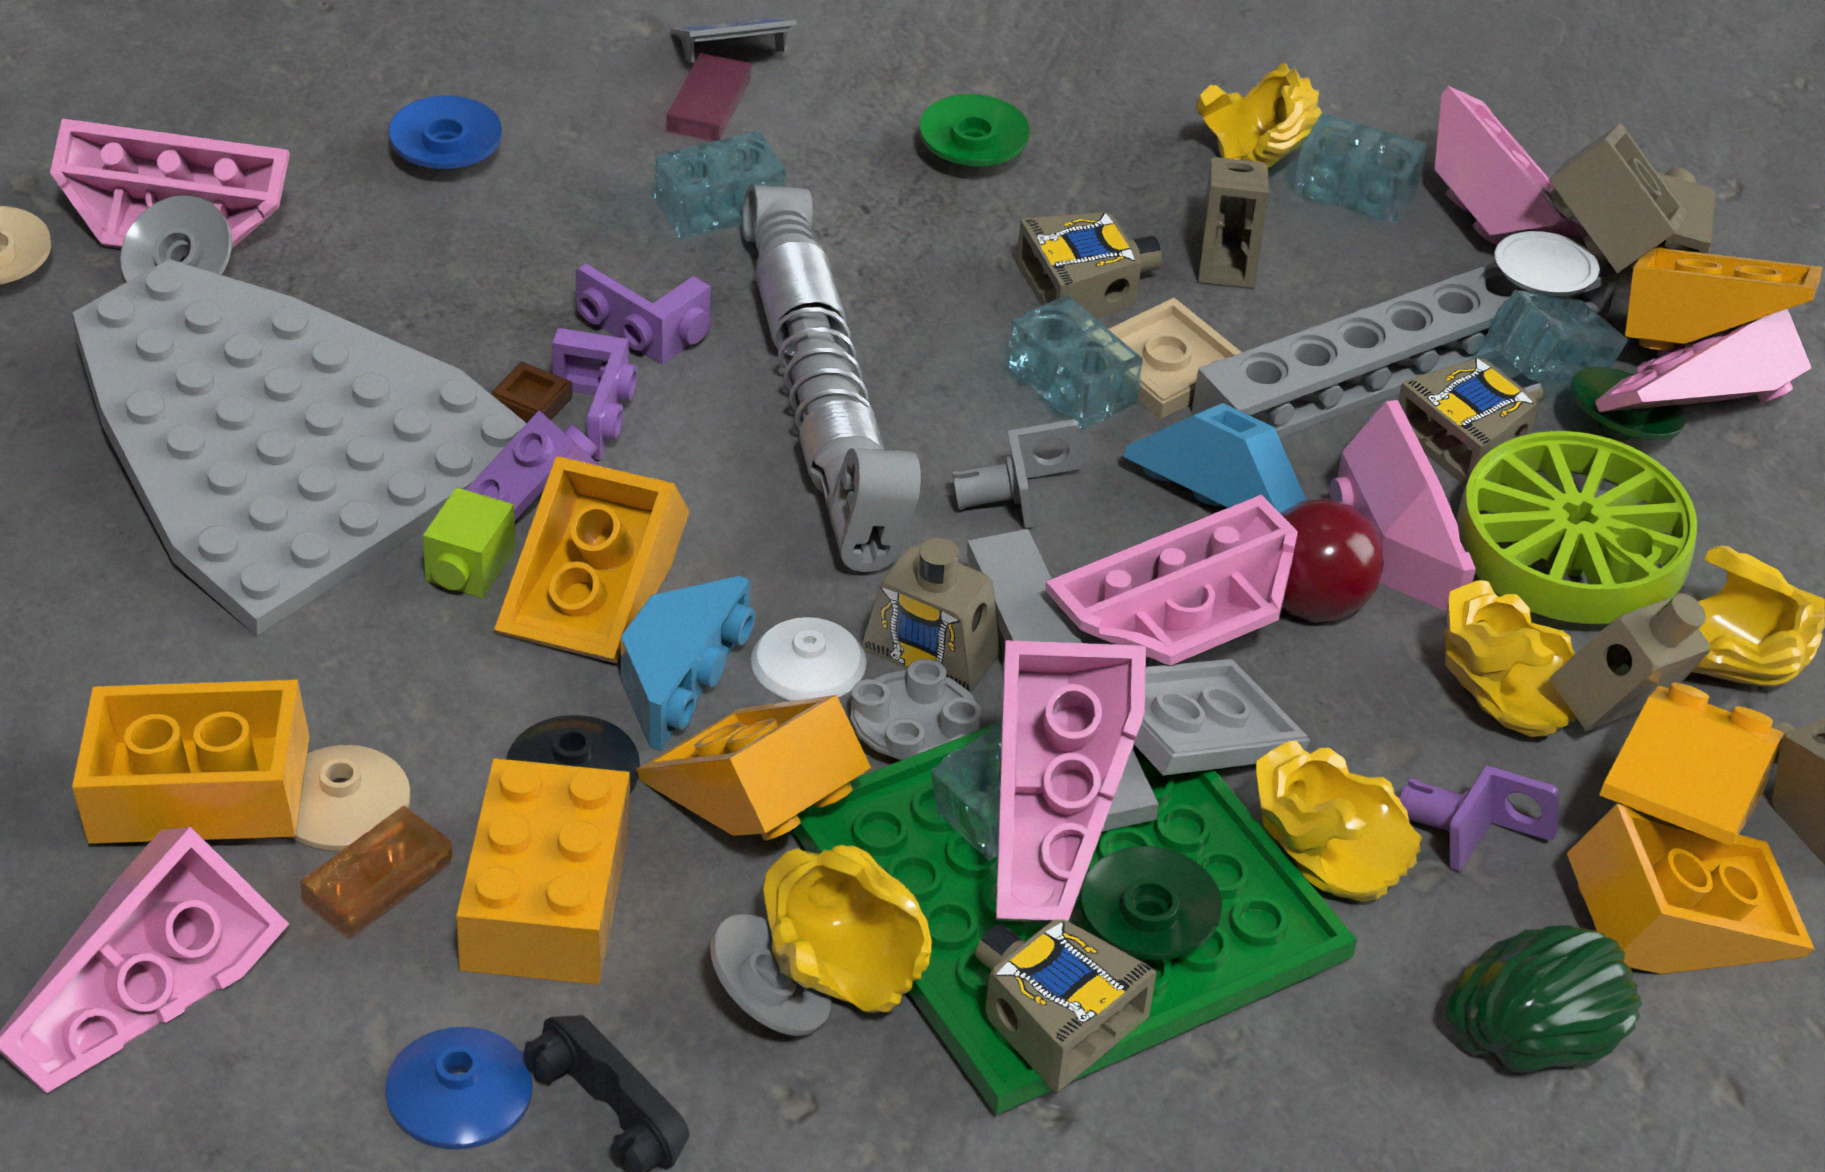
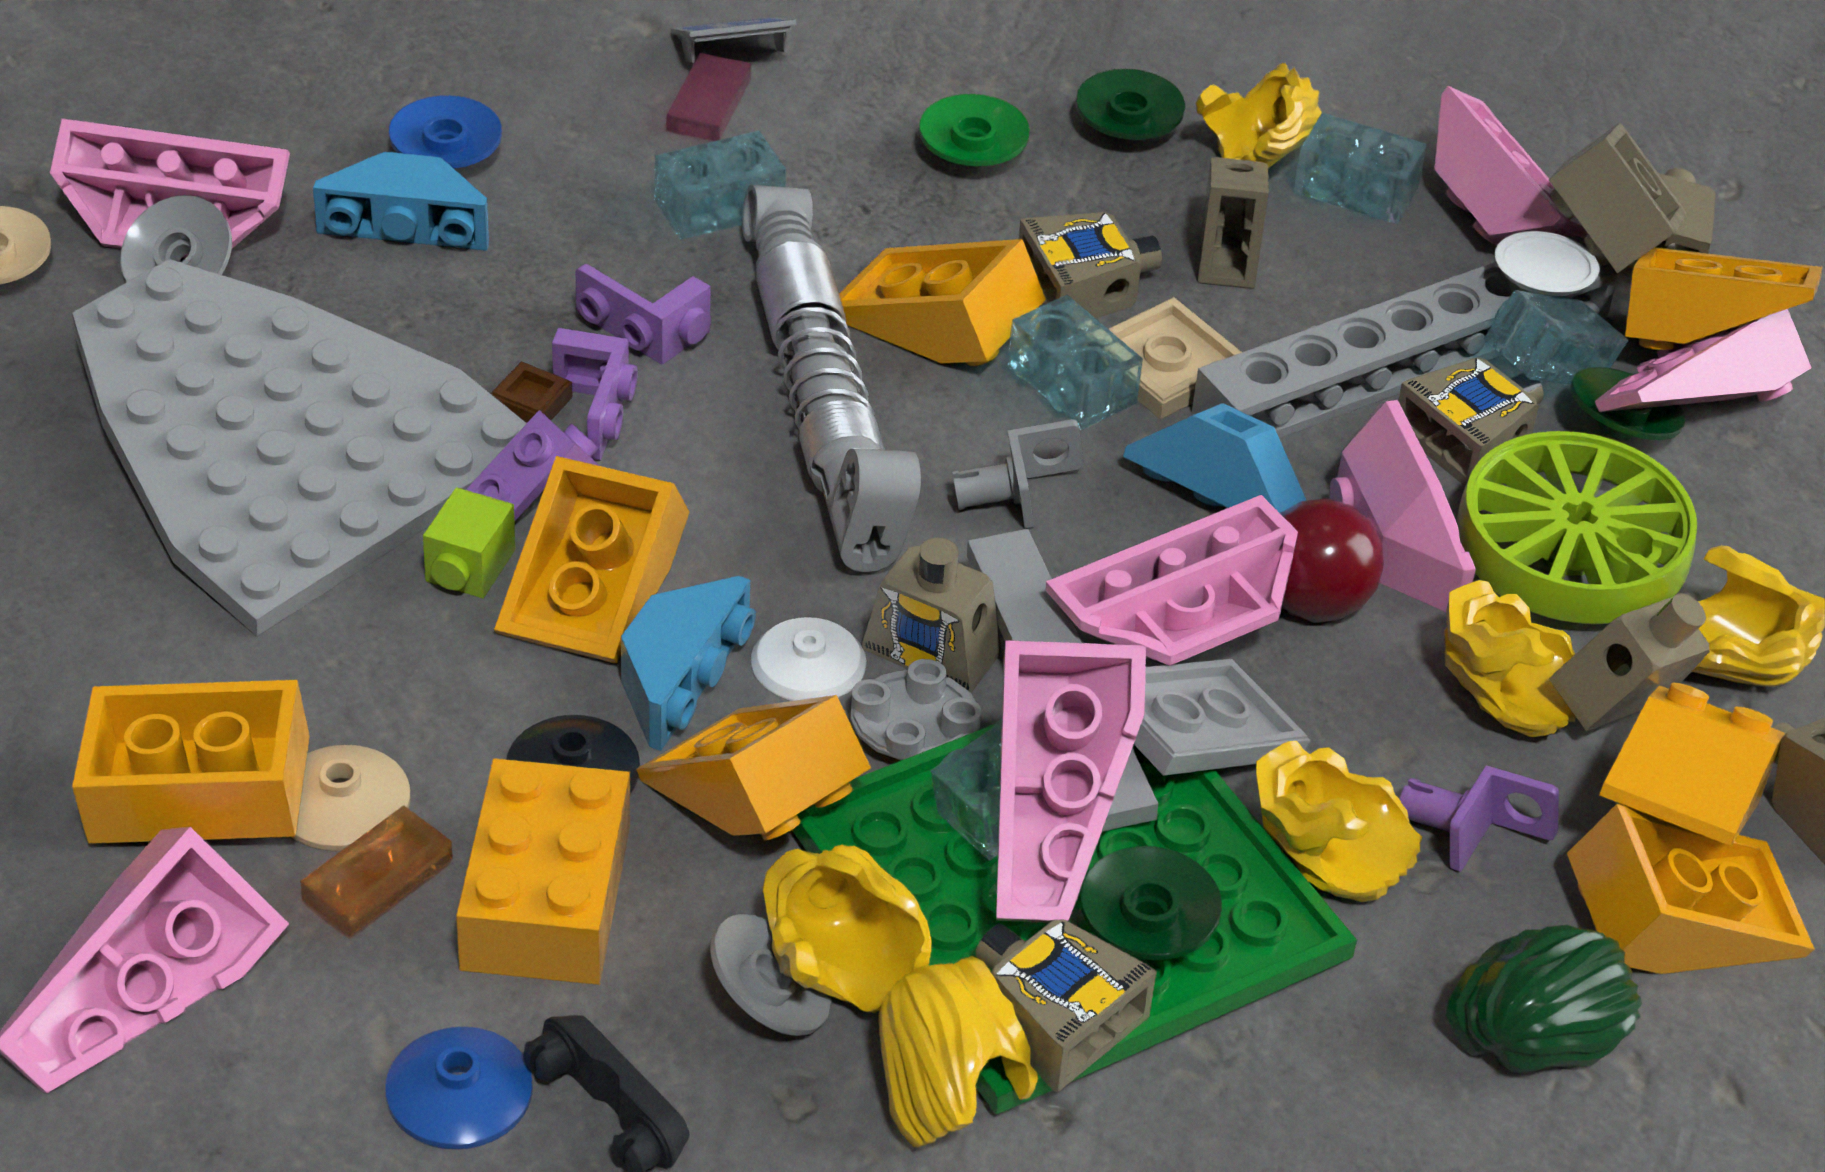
none -> dark azure slope [313,152,489,251]
none -> light orange slope [839,239,1046,366]
none -> yellow hair [879,956,1038,1148]
none -> dark green dish [1076,69,1185,140]

